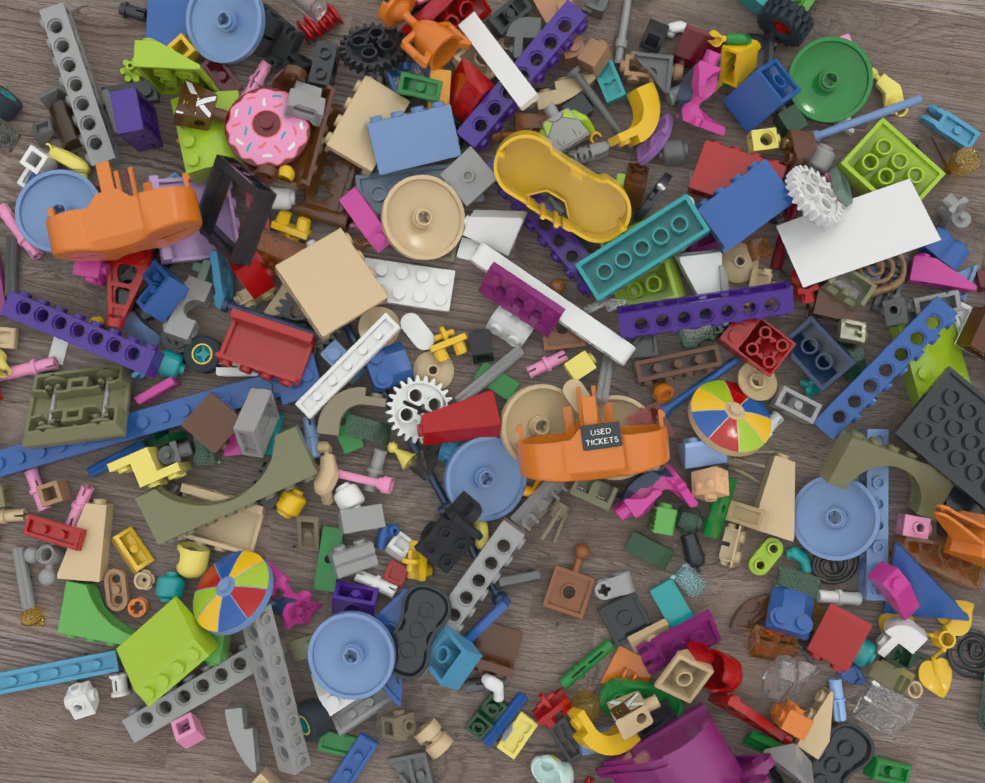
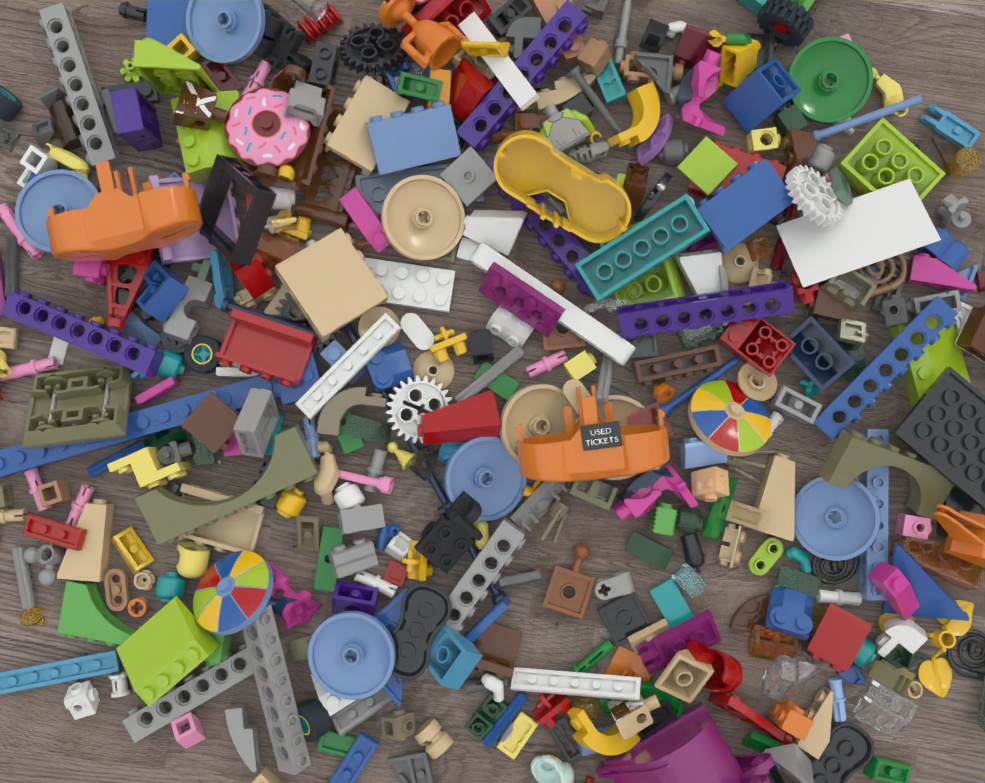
none -> pearl gold piece [265,208,297,234]
none -> yellow slope [461,41,510,57]
none -> white tile [511,667,641,701]
none -> lime tile [677,136,738,196]

